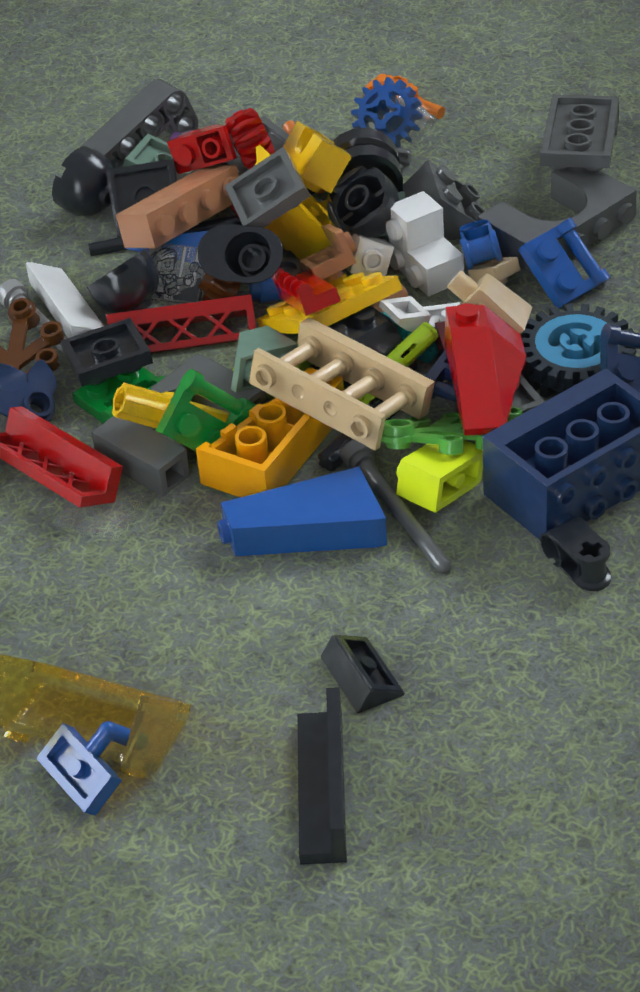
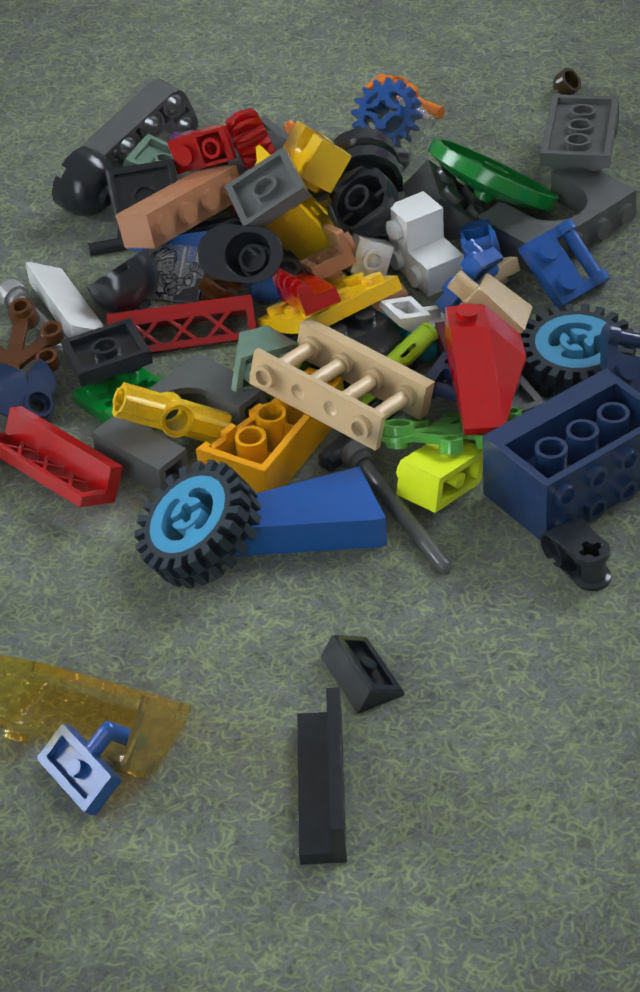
green plate [156,369,255,452] -> none
none -> black wheel [134,460,261,588]
none -> green dish [428,137,559,211]
none -> blue plate [435,238,503,314]
none -> dark brown hinge [553,68,581,95]

